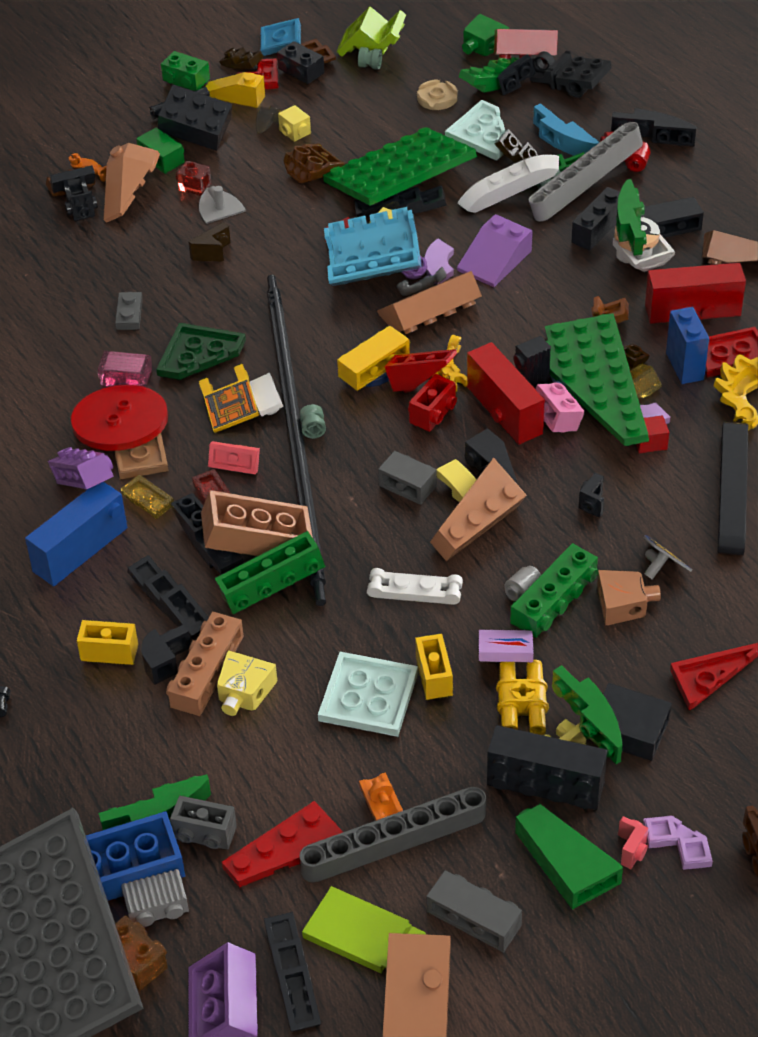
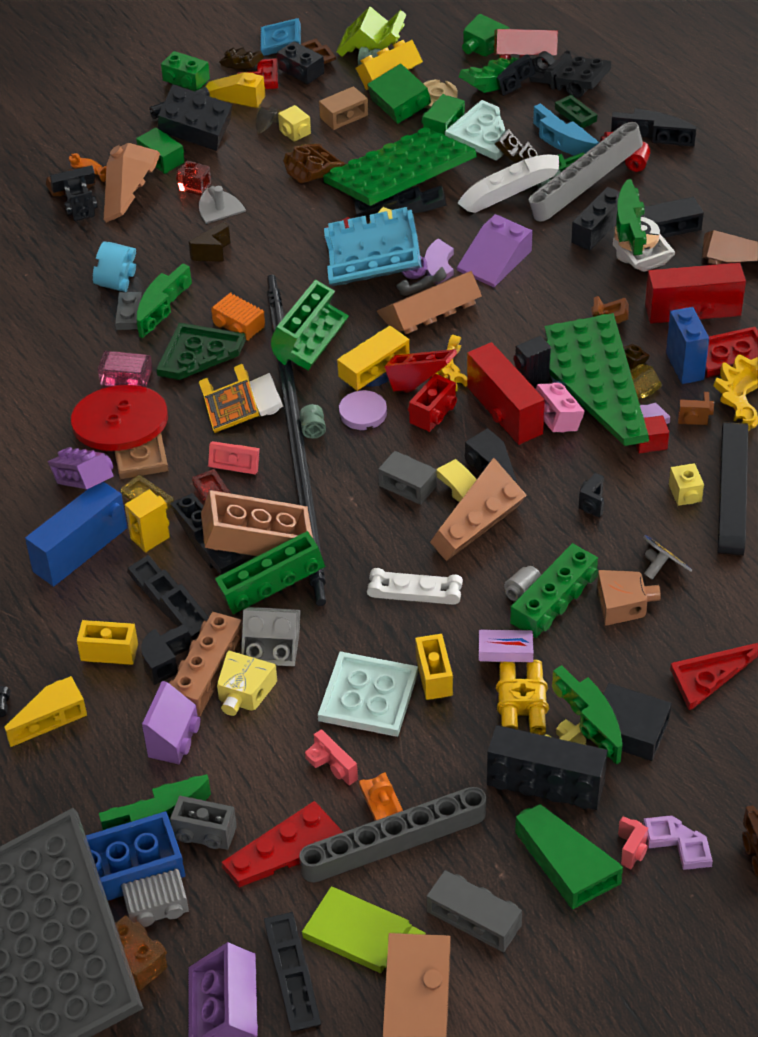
none -> yellow slope [4,676,87,747]
none -> medium azure brick [93,241,136,292]
none -> yellow brick [125,489,170,553]
none -> green slope [136,263,192,338]
none -> medium lavender slope [142,681,200,764]
none -> orange brick [211,292,265,341]
none -> light grey slope [242,607,300,666]
none -> green brick [271,279,349,371]
none -> coral hinge [305,729,358,786]
none -> medium nougat brick [319,86,368,130]
none -> lavender tile [339,390,387,430]
none -> yellow brick [356,40,423,90]
none -> green brick [367,63,431,124]
none -> green brick [422,94,465,135]
none -> dark green plate [555,95,598,128]
none -> light yellow brick [669,463,704,506]
none -> dark orange bracket [678,392,714,425]

